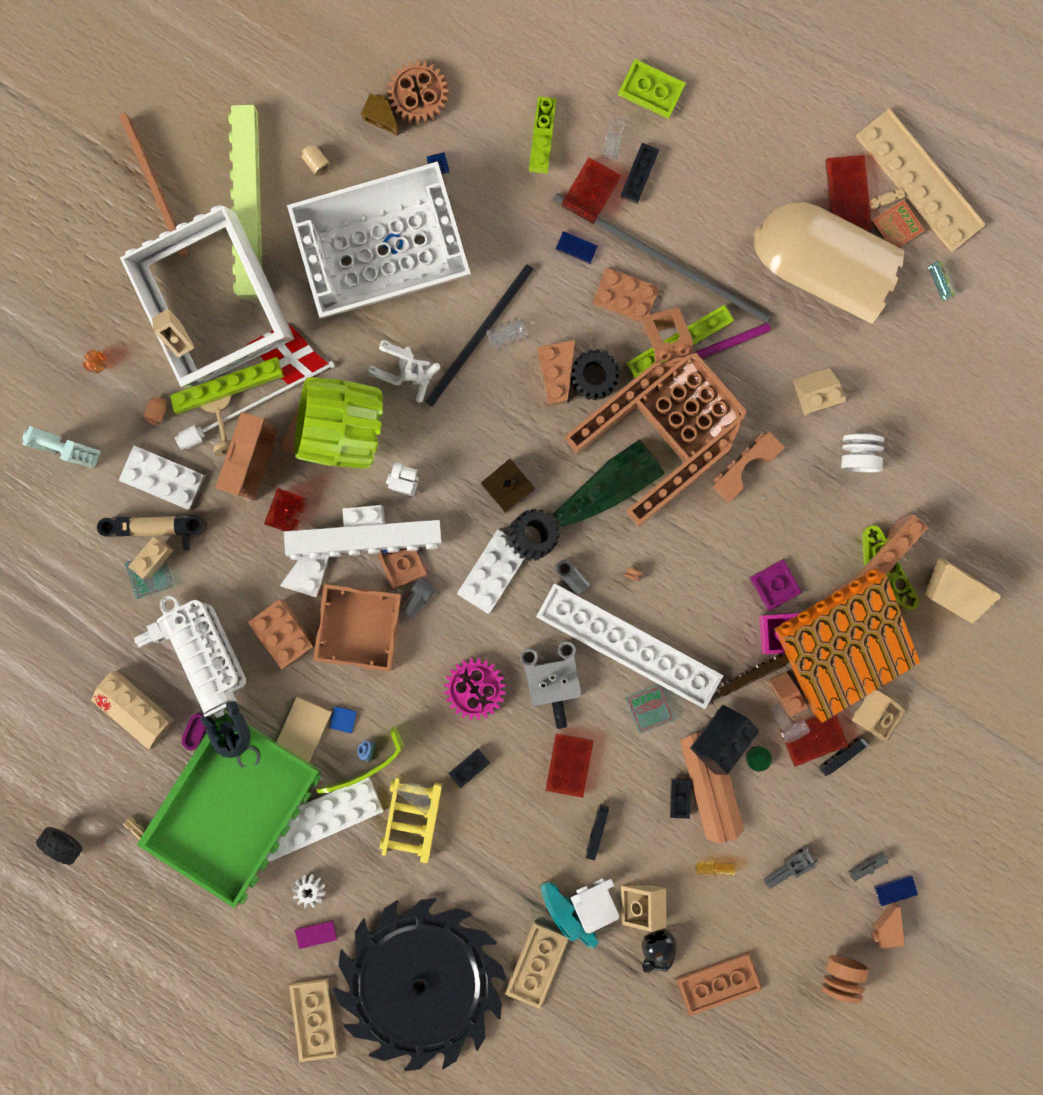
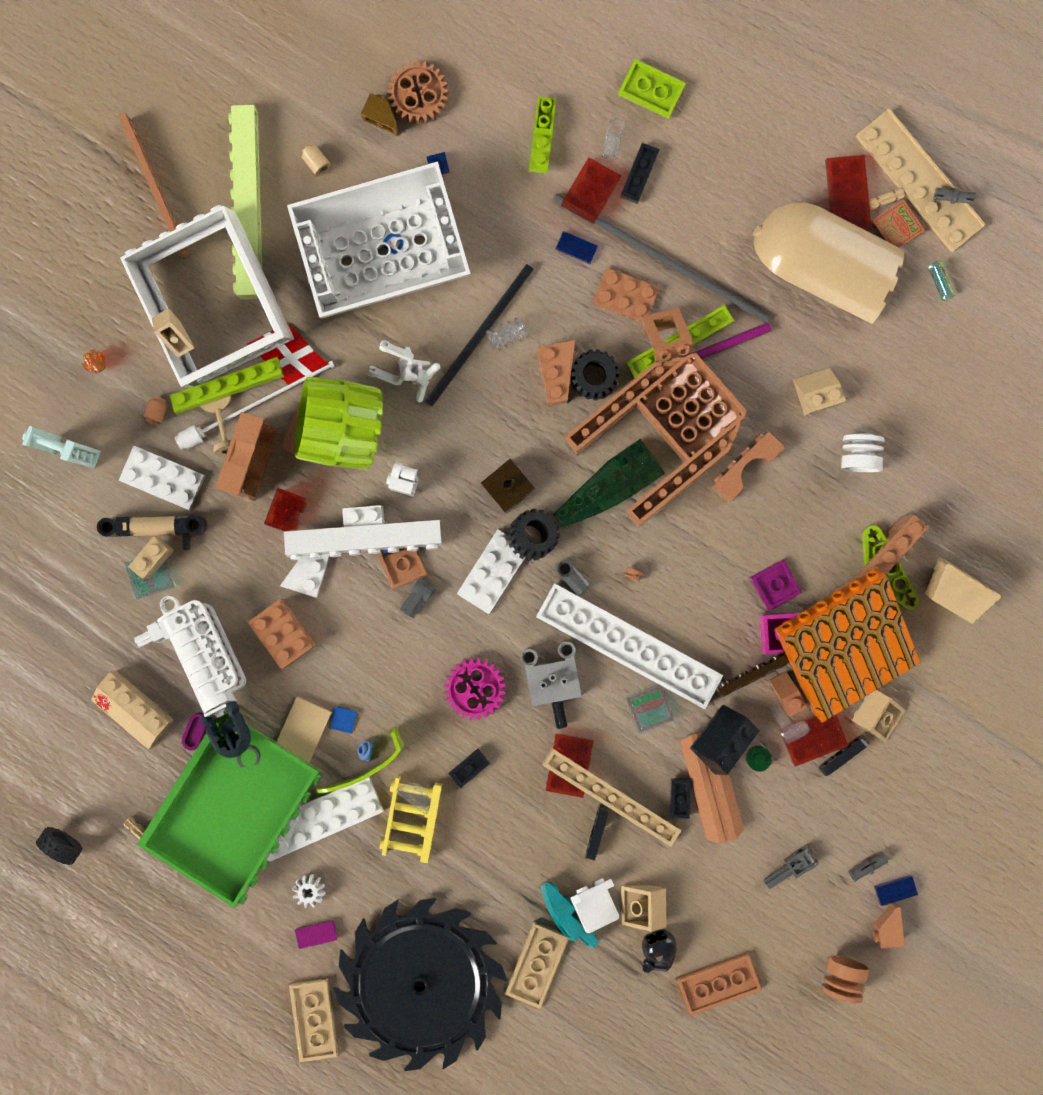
nougat tile [313,584,403,672] -> none
clear yellow axle [695,861,735,877] -> none
none -> tan plate [542,748,681,847]
none -> dark grey pin [933,187,976,205]

